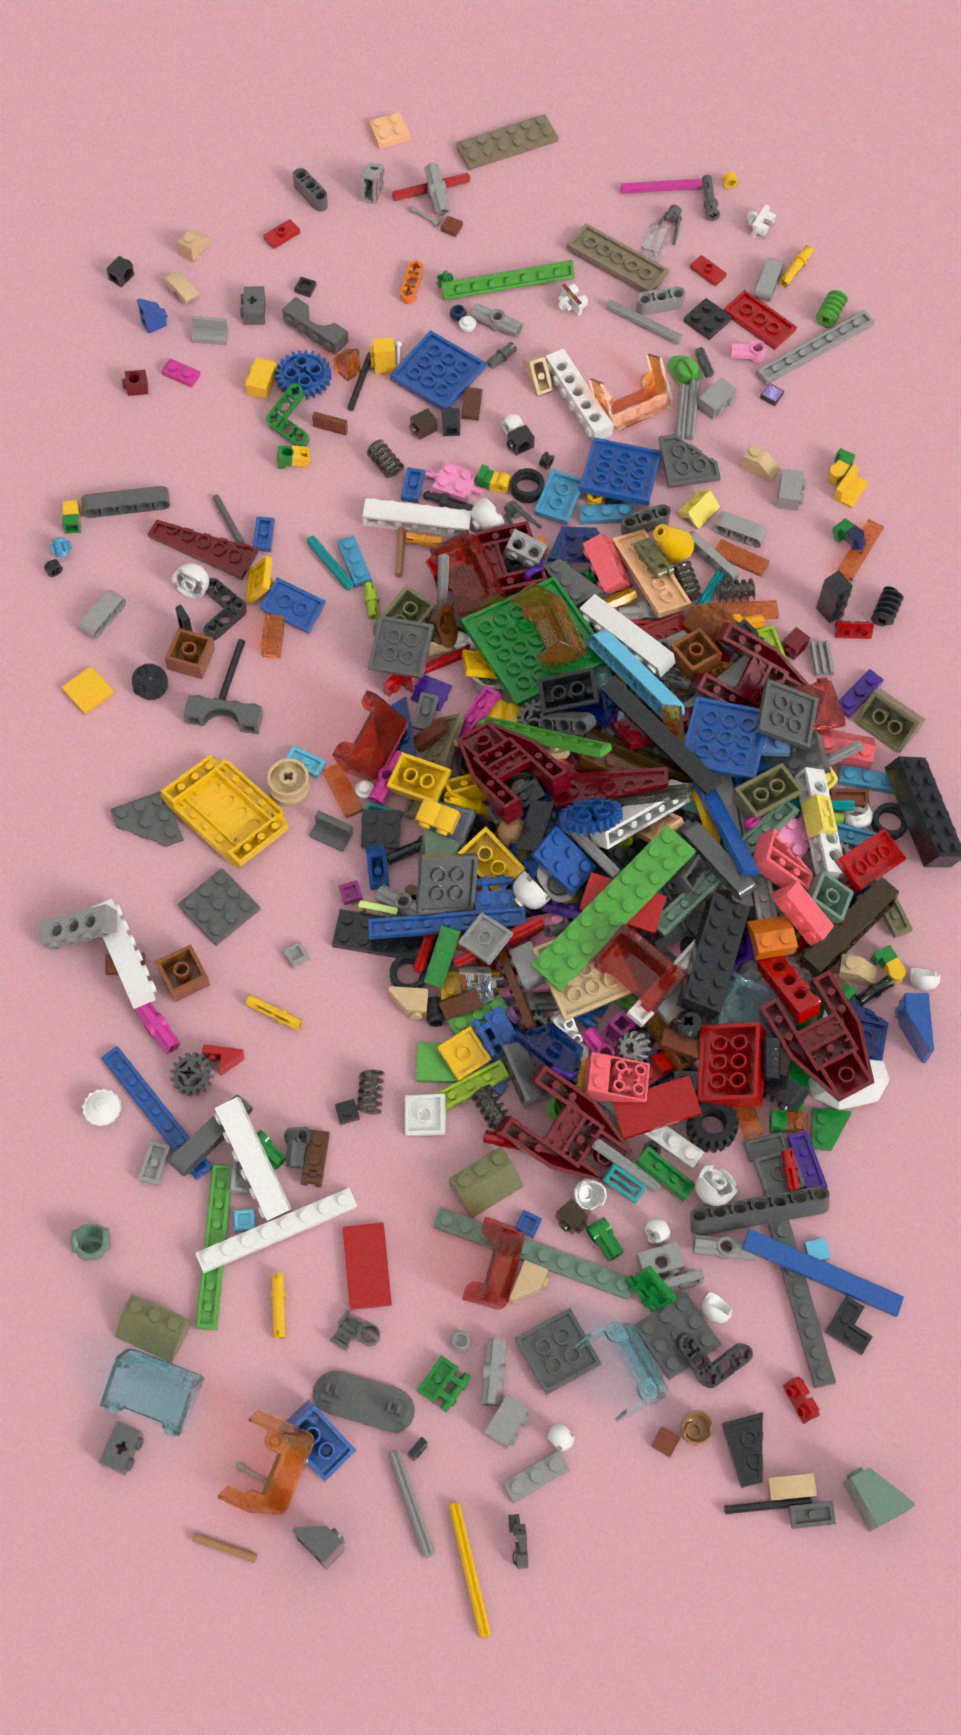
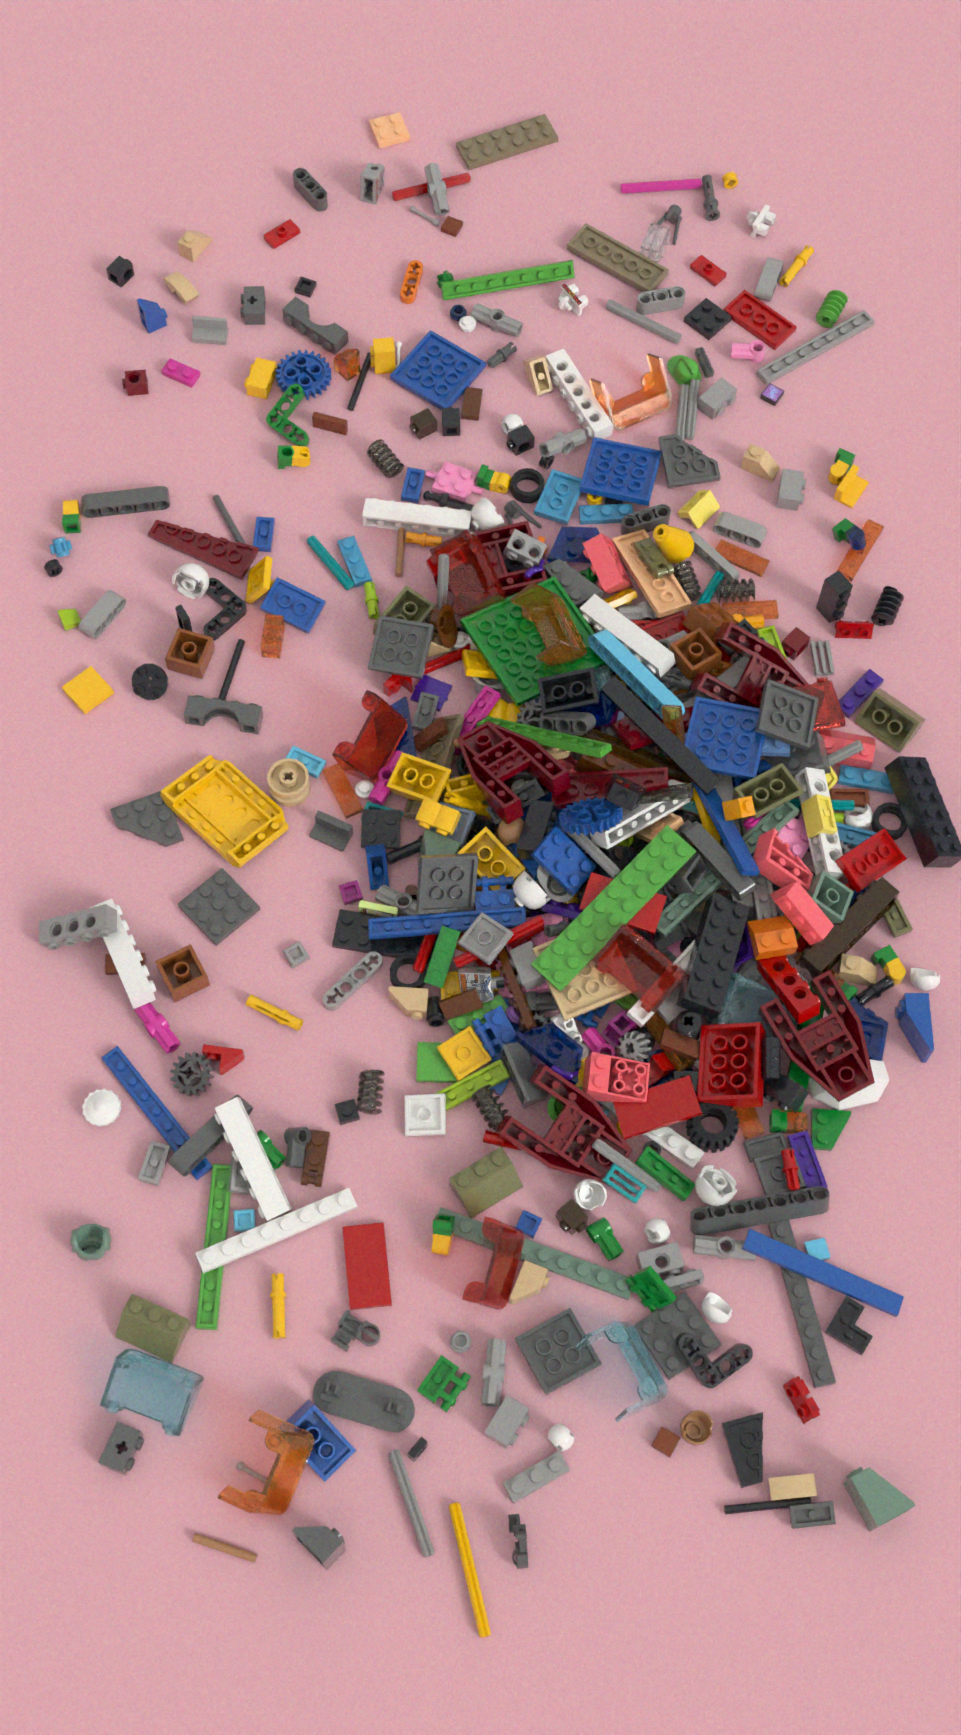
none -> lime slope [57,609,81,631]
none -> light grey beam [323,951,383,1011]
none -> leg [431,1213,456,1256]
none -> light grey piece [538,428,587,458]
none -> black torso [605,773,647,811]
none -> light orange brick [722,796,756,821]

